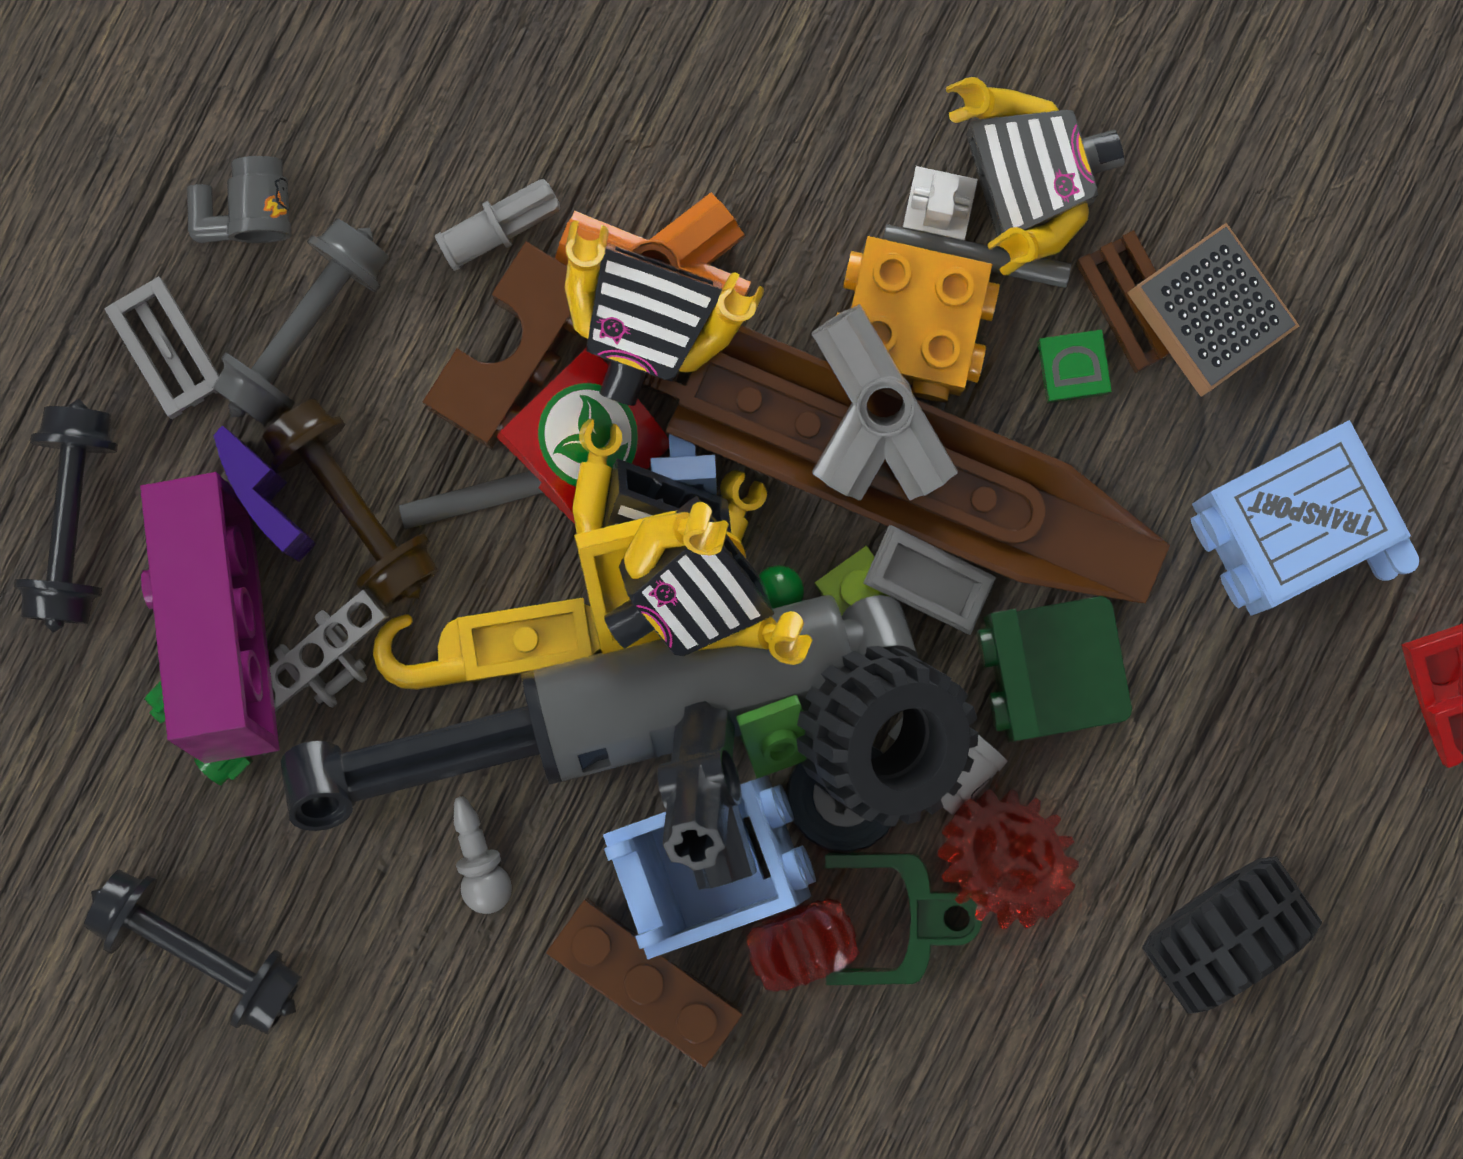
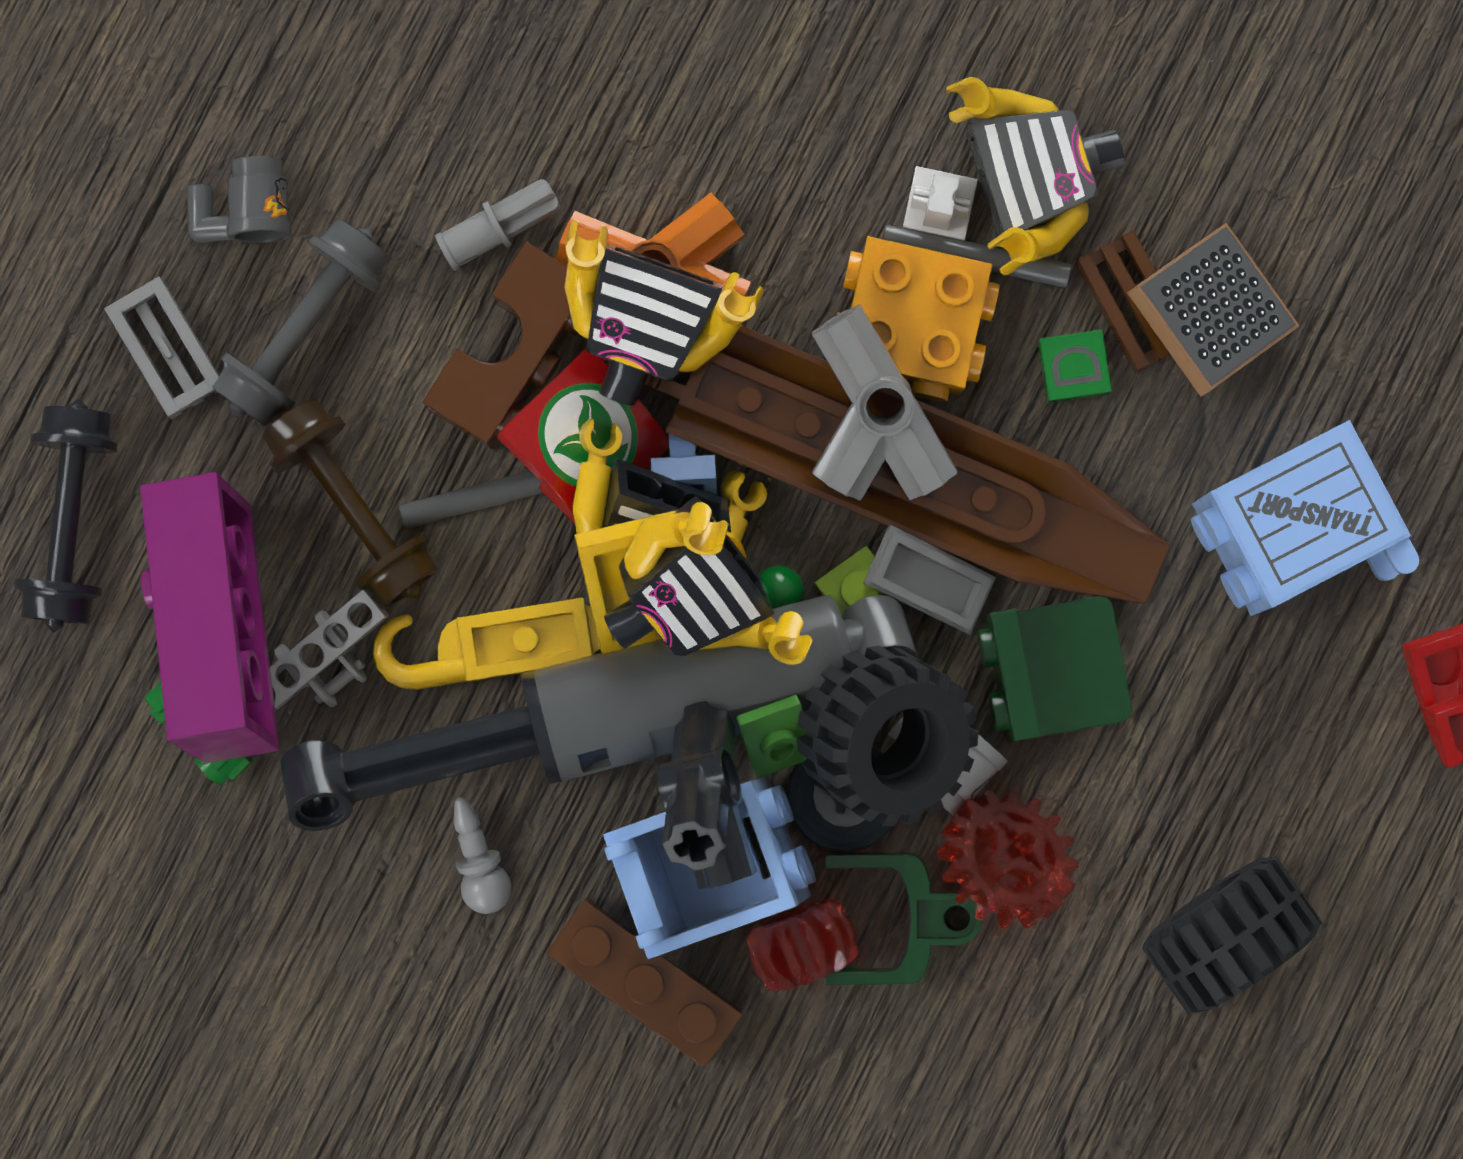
black piece [84,869,302,1035] -> none
dark purple slope [213,426,317,562] -> none

